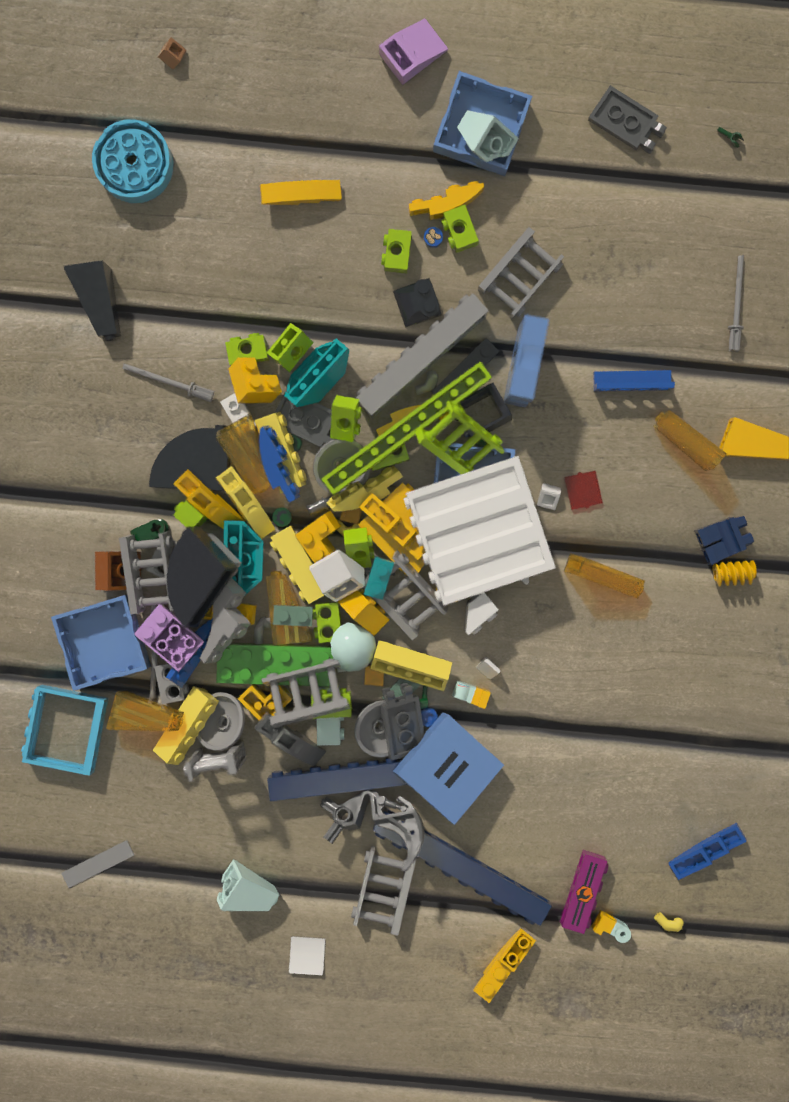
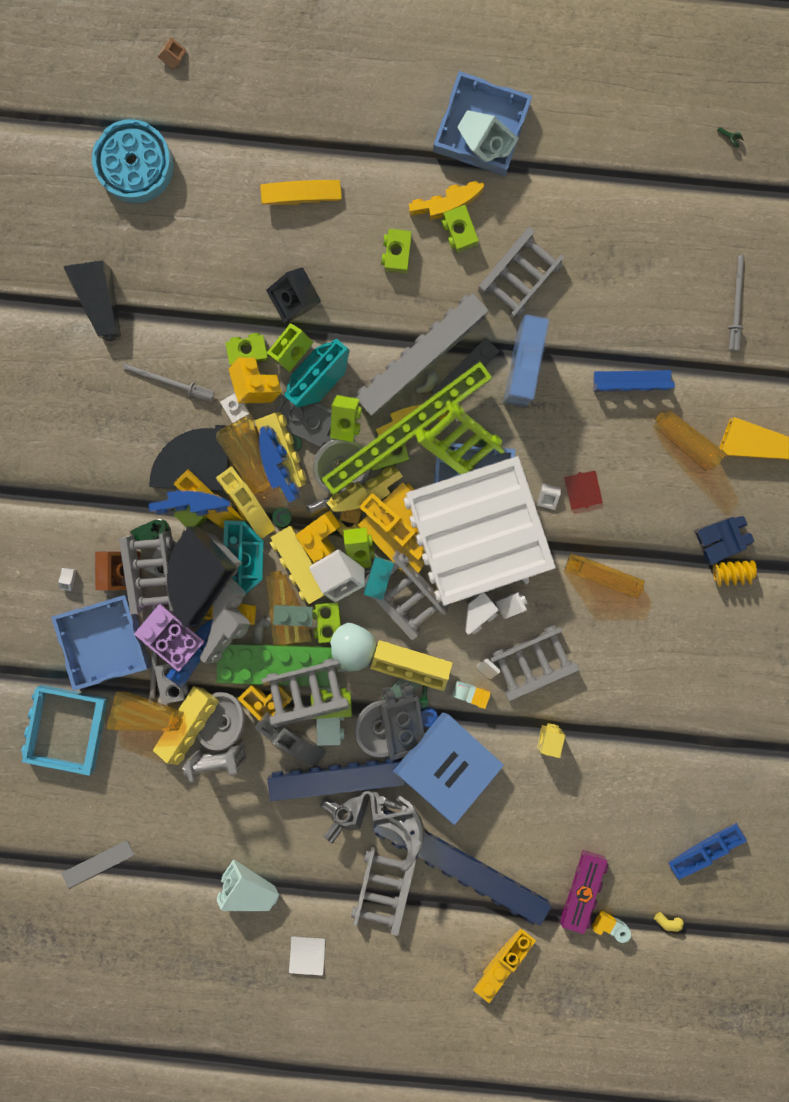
yellow brick [337,588,390,636] -> none
pearl gold tile [364,665,384,686] -> none
lavender slope [379,19,448,85] -> none
black slope [393,278,442,328] -> none
tile [424,227,443,248] -> none
black window [455,382,512,438] -> none
dark grey tile [588,85,667,154] -> none
none -> white piece [58,568,77,591]
none -> blue slope [149,491,232,516]
none -> black slope [266,267,321,324]
none -> light grey fence [489,625,579,701]
none -> white slope [494,591,528,619]
none -> light yellow brick [537,723,565,758]

